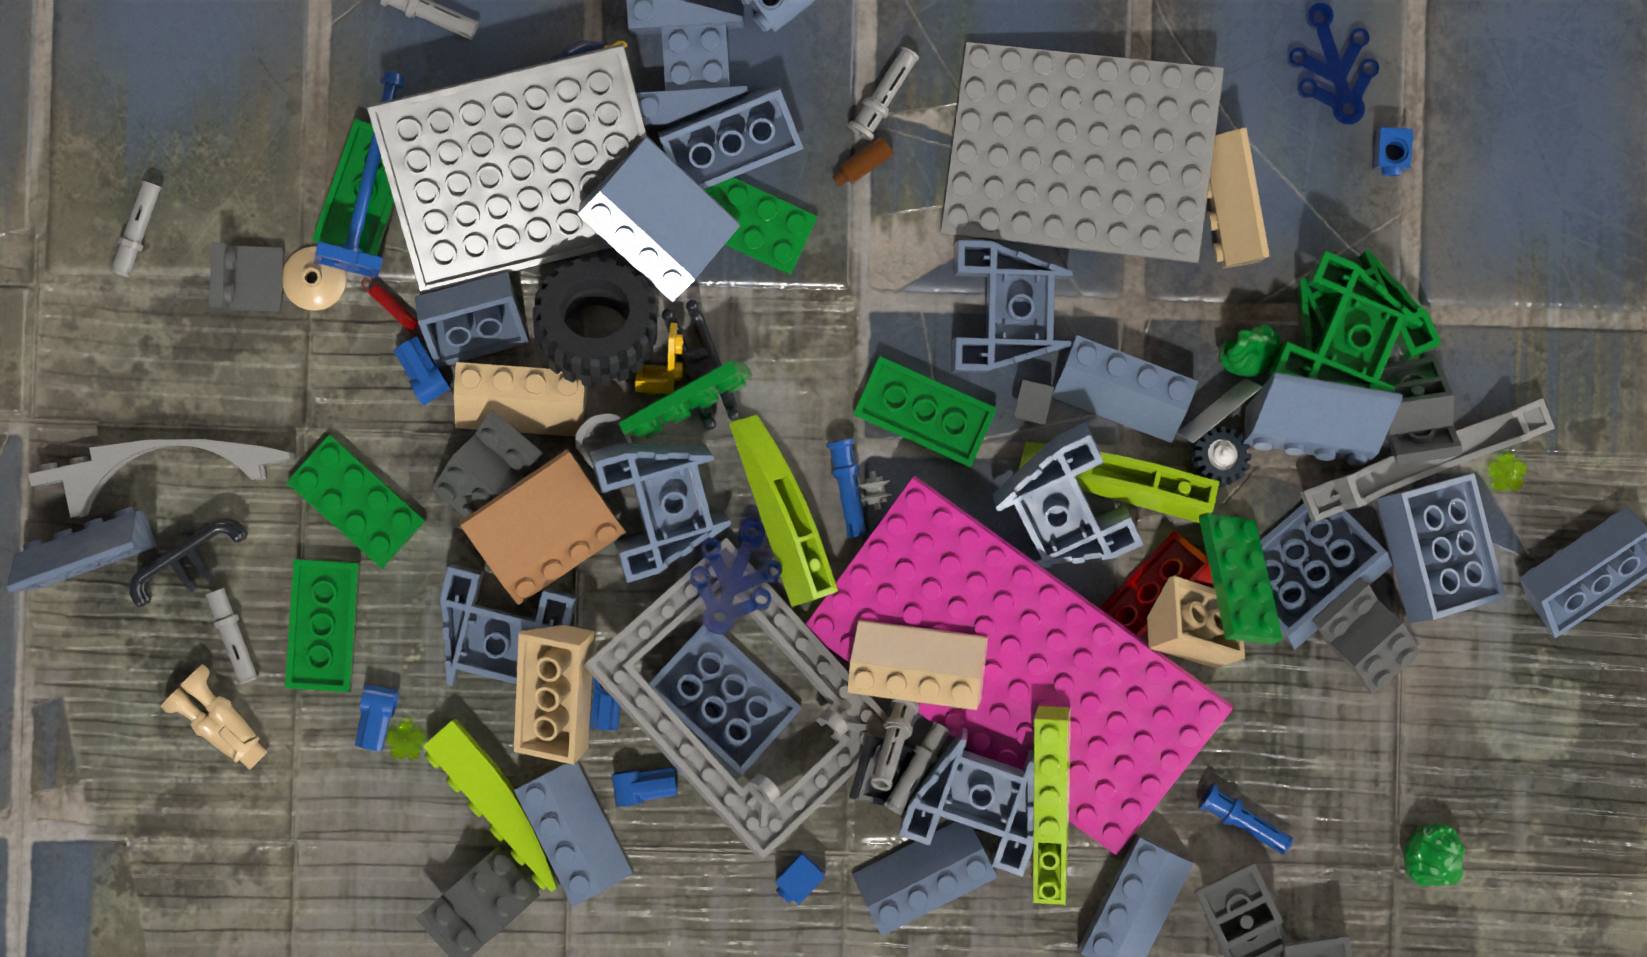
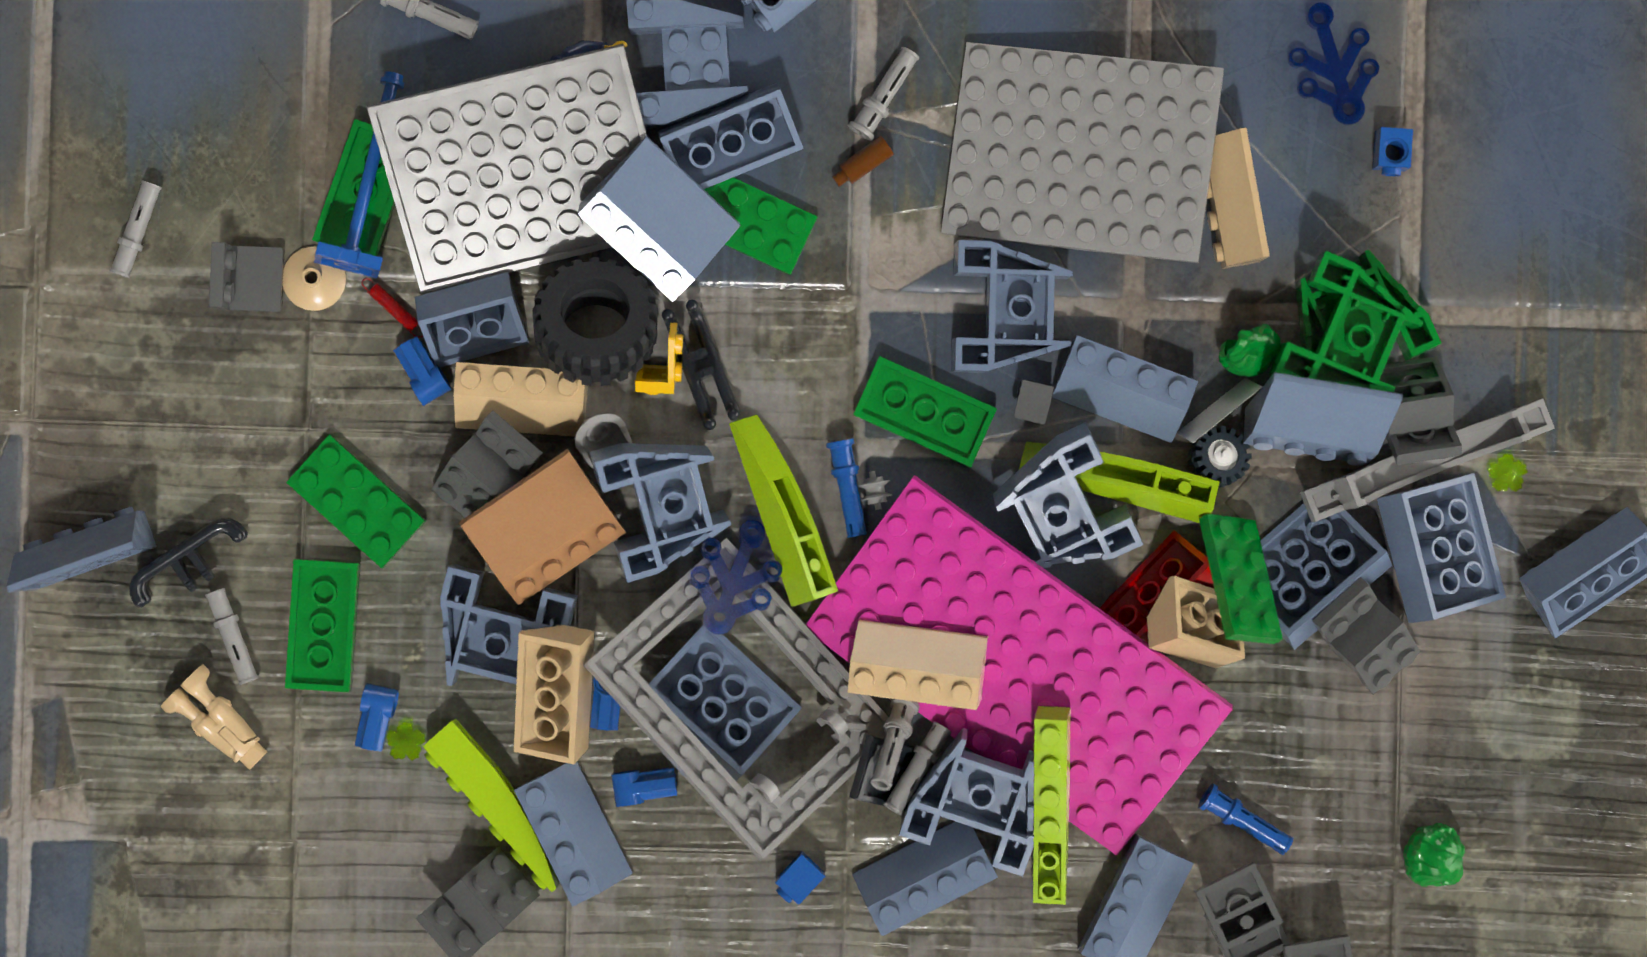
light grey slope [28,439,296,518] -> none
green plate [619,361,753,439] -> none

